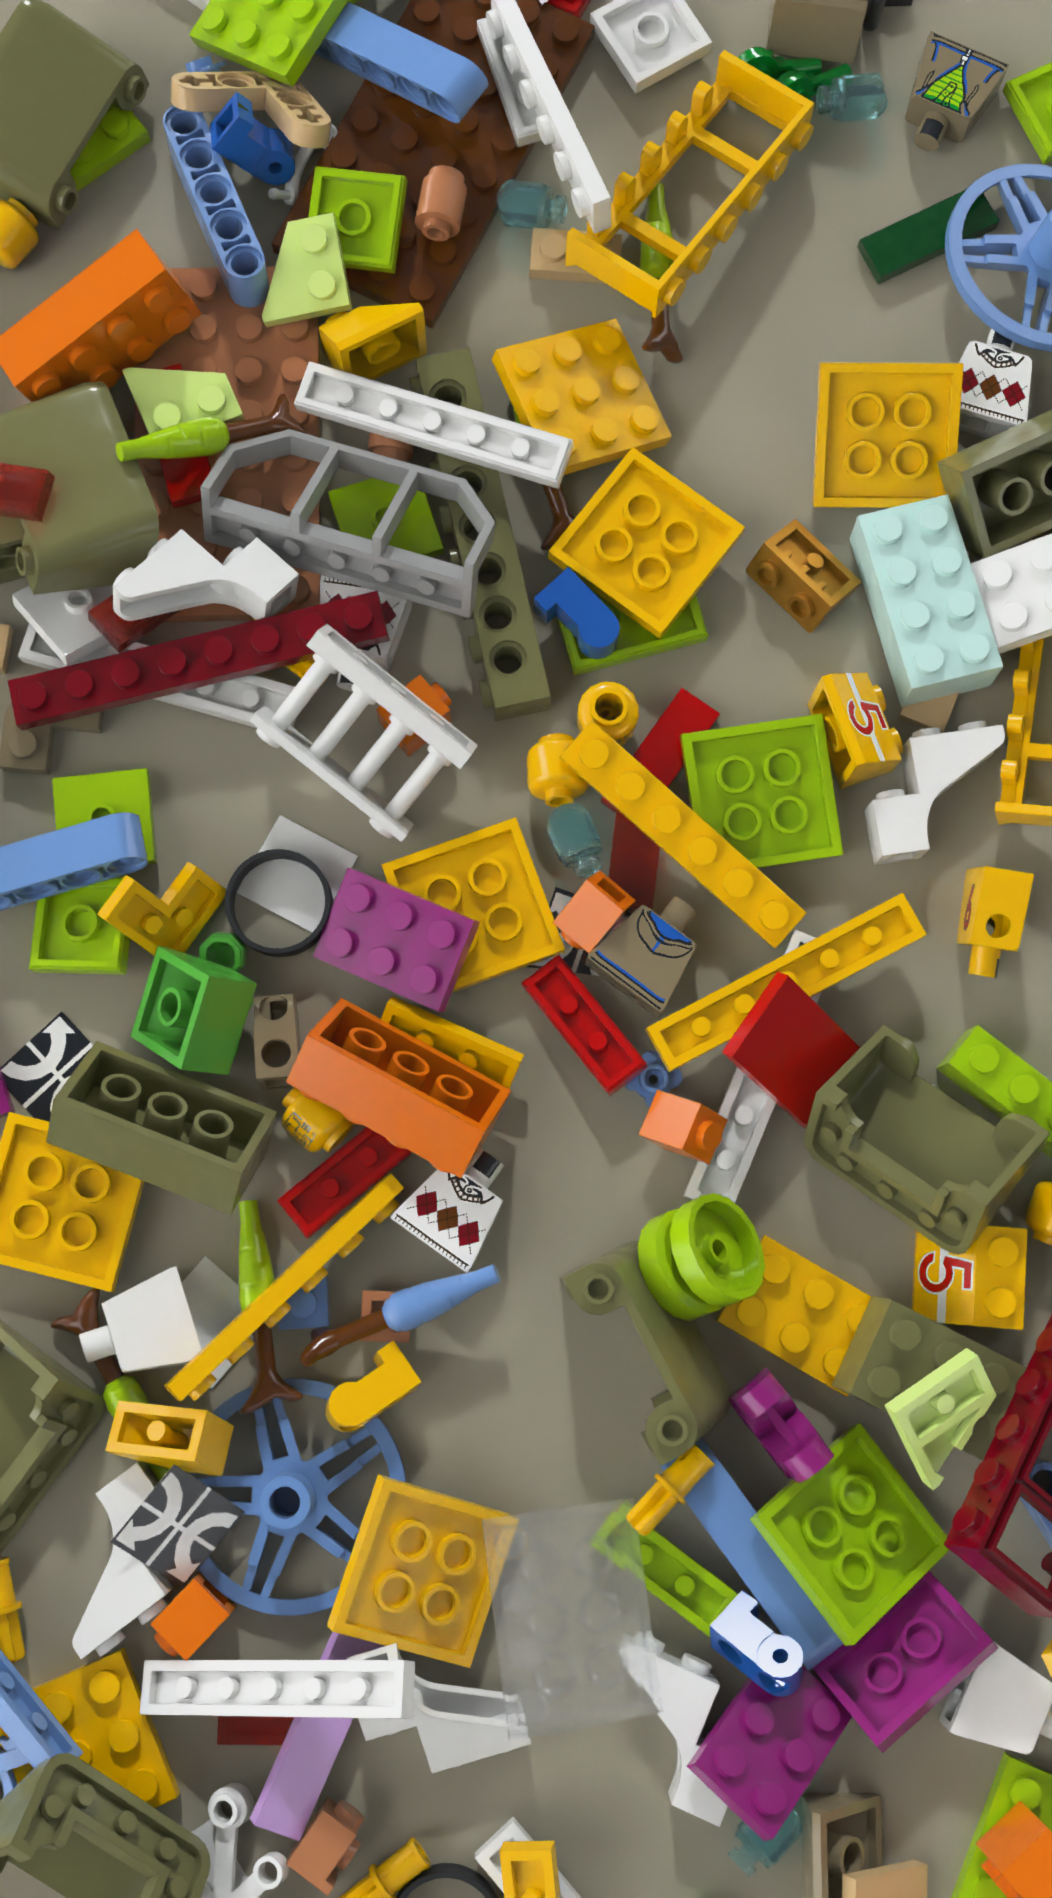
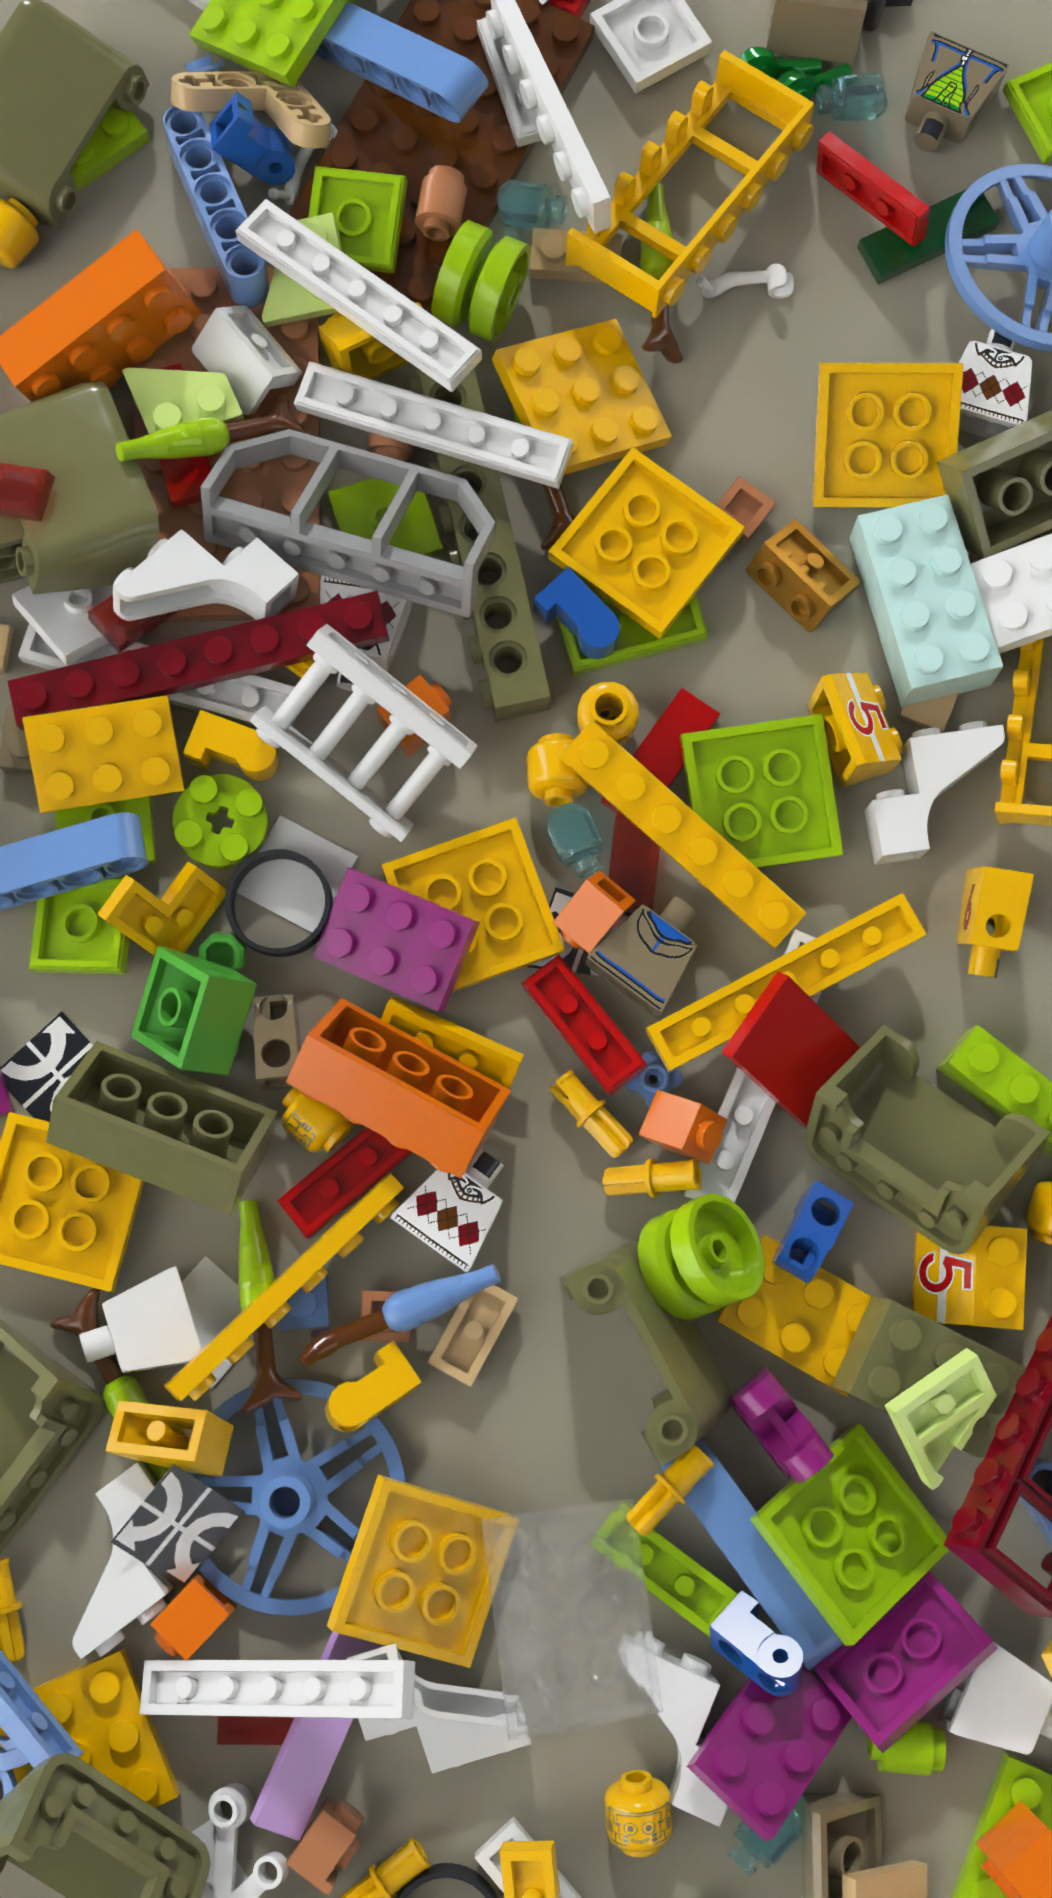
none -> yellow plate [22,695,185,813]
none -> lime plate [172,774,270,870]
none -> yellow leg [183,710,280,781]
none -> white panel [192,305,302,415]
none -> white tile [235,199,482,392]
none -> tan plate [427,1285,519,1387]
none -> lime wheel [431,220,531,343]
none -> yellow axle [549,1069,633,1158]
none -> yellow axle [602,1159,702,1198]
none -> yellow head [604,1770,673,1858]
none -> white piece [696,264,794,299]
none -> nougat plate [716,476,776,544]
none -> blue leg [772,1180,854,1284]
none -> red tile [816,131,930,247]
none -> lime brick [867,1721,946,1776]

